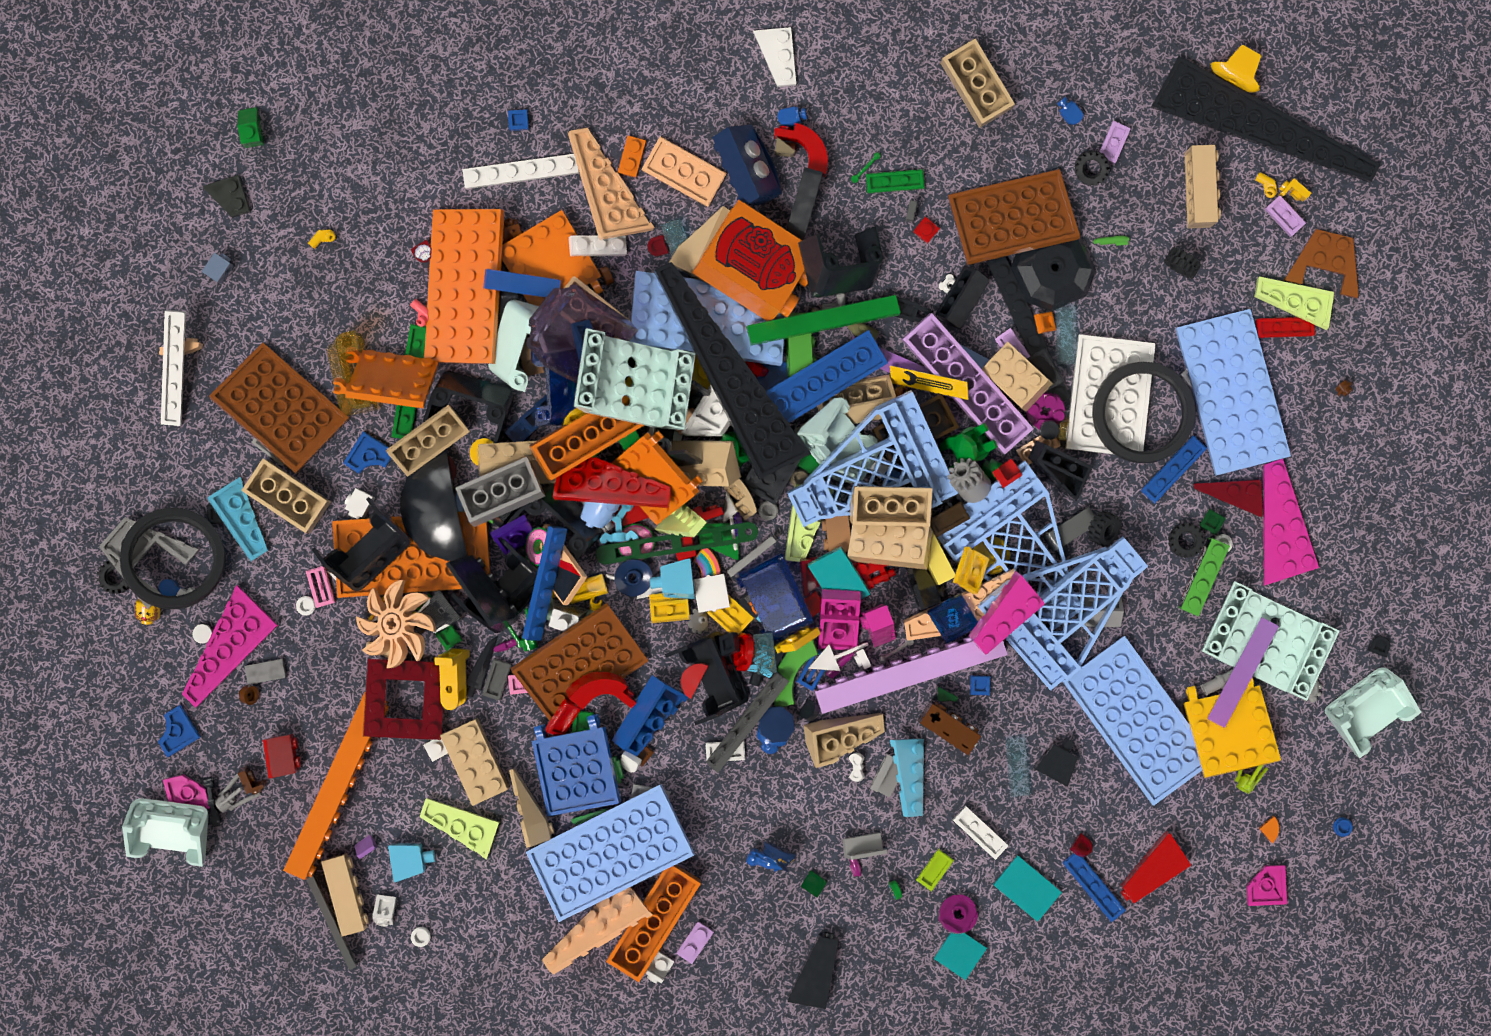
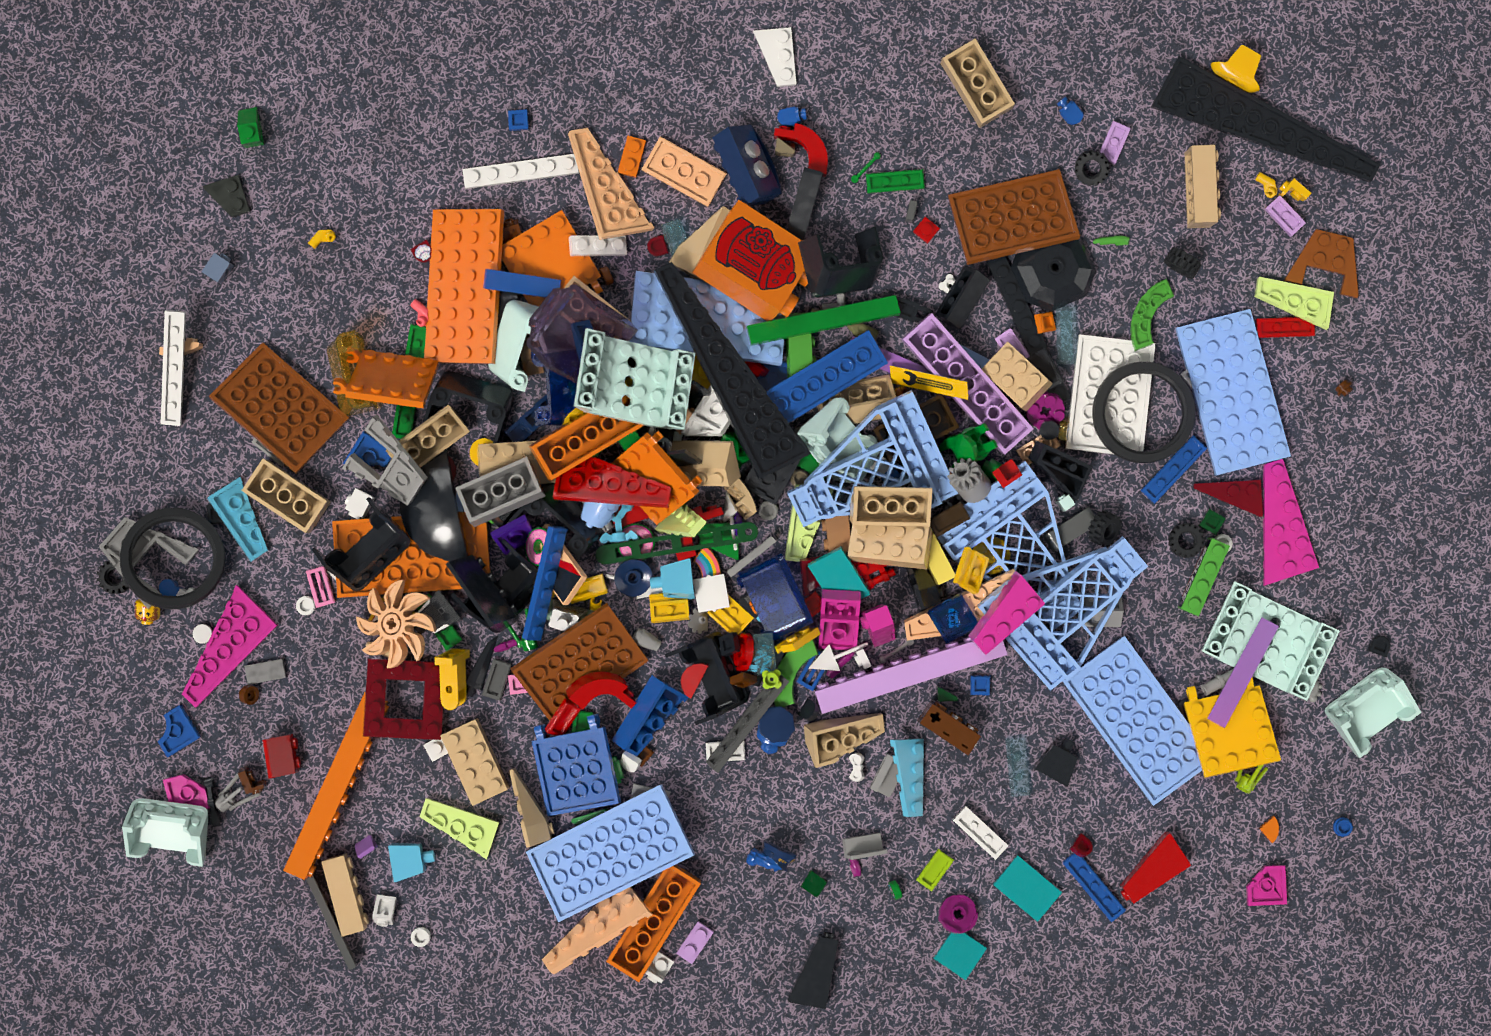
none -> light grey wing [342,414,428,505]
none -> light grey cone [632,628,662,651]
none -> reddish brown tile [730,672,757,688]
none -> lime plate [762,669,782,689]
none -> light aqua piece [1056,494,1075,512]
none -> bright green tile [1130,279,1174,351]

